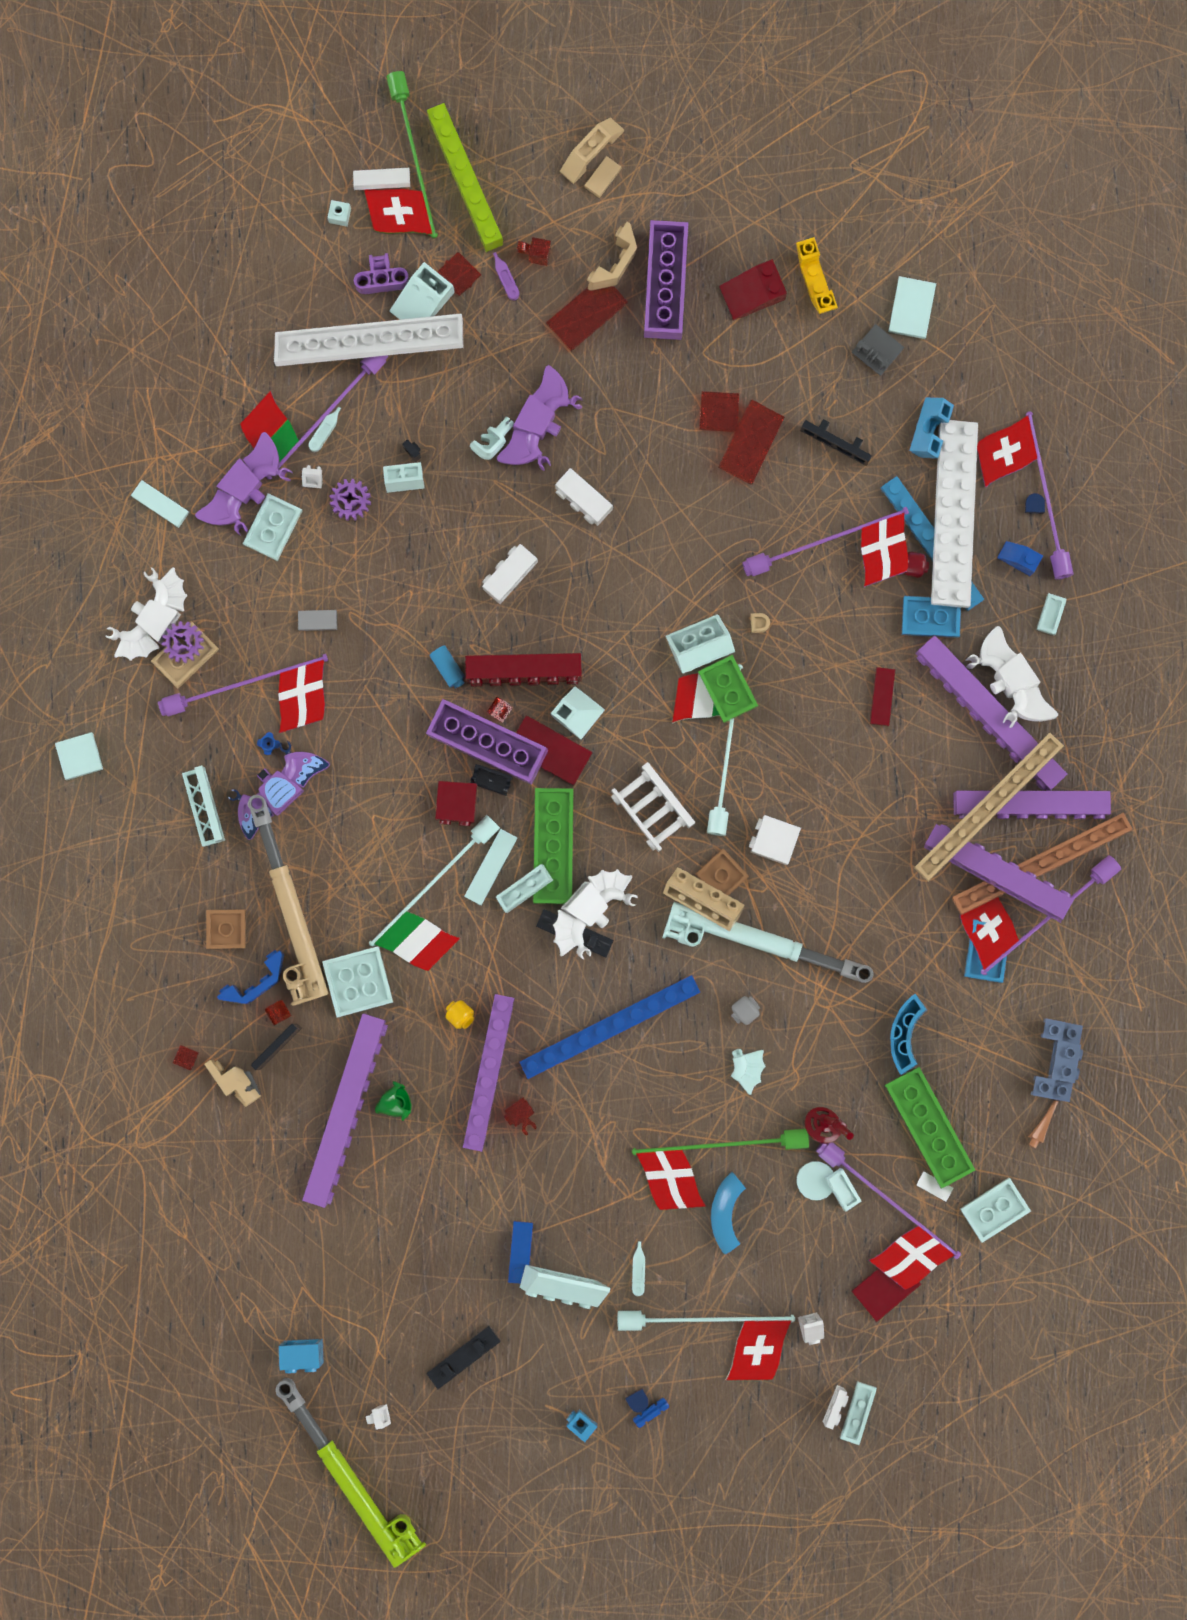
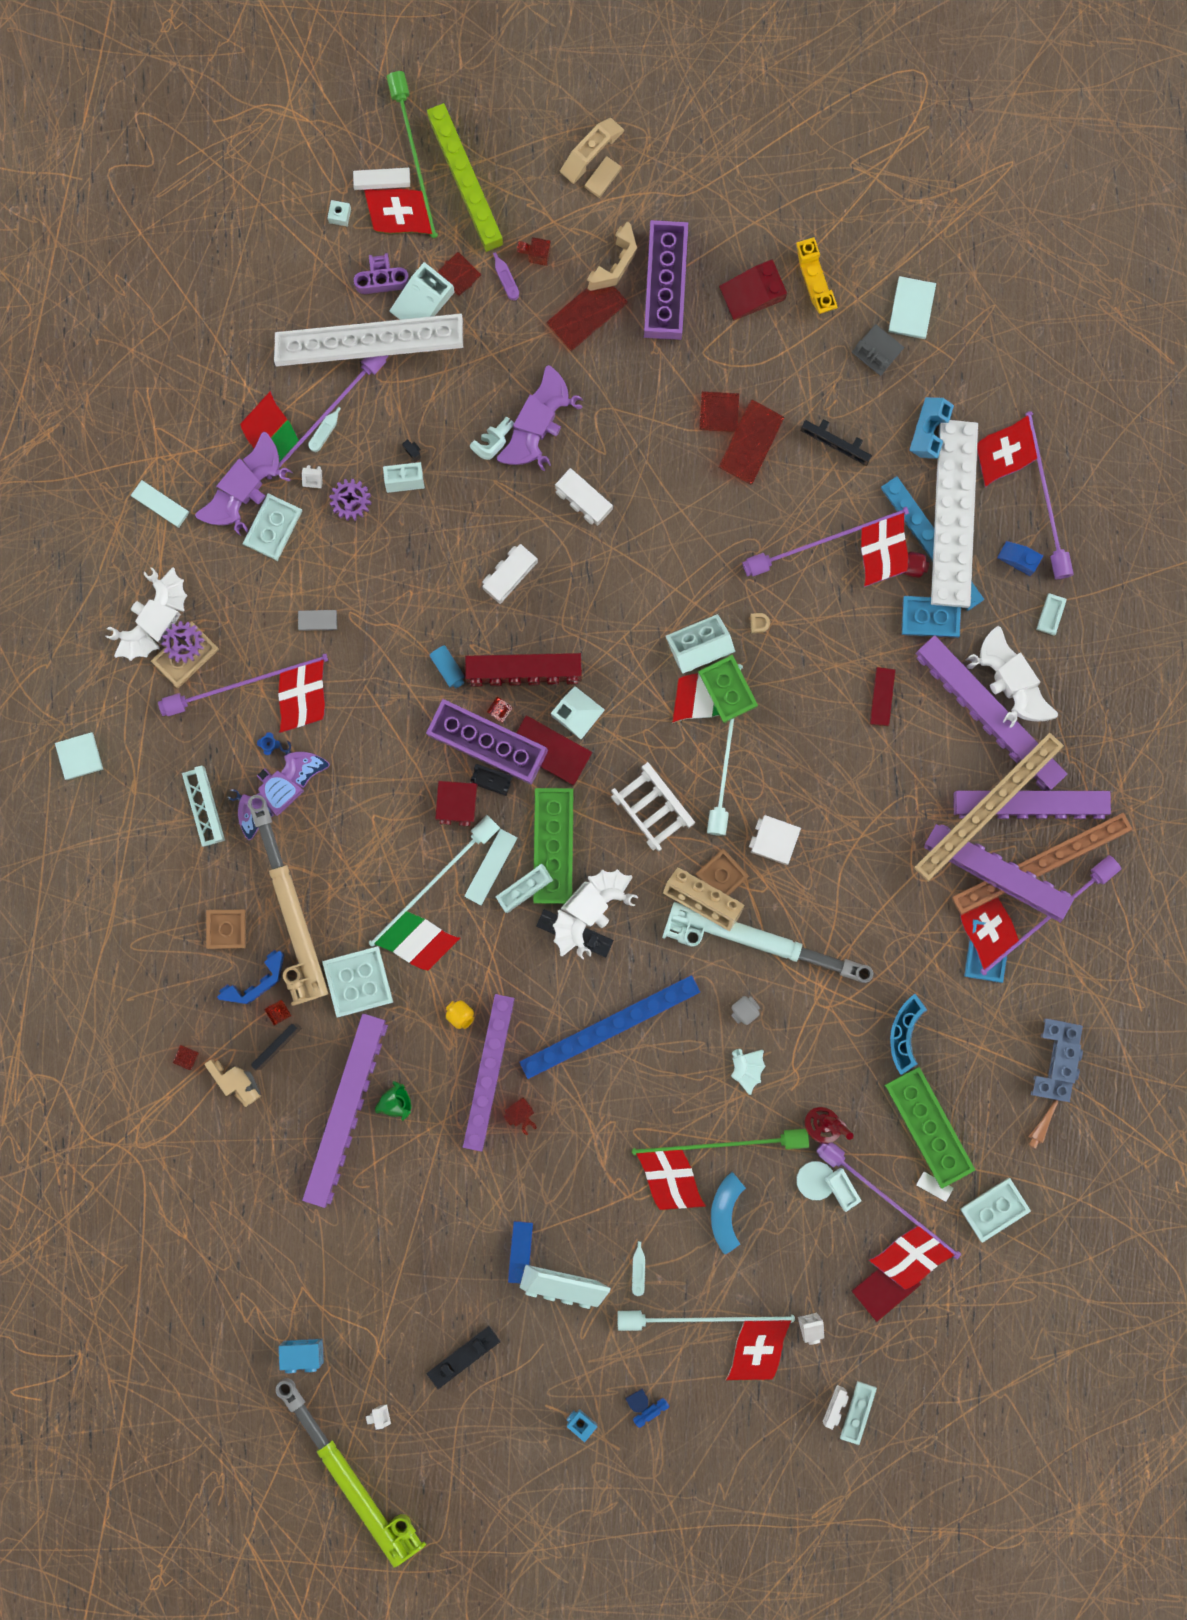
dark blue tile [1025,493,1045,514] -> none

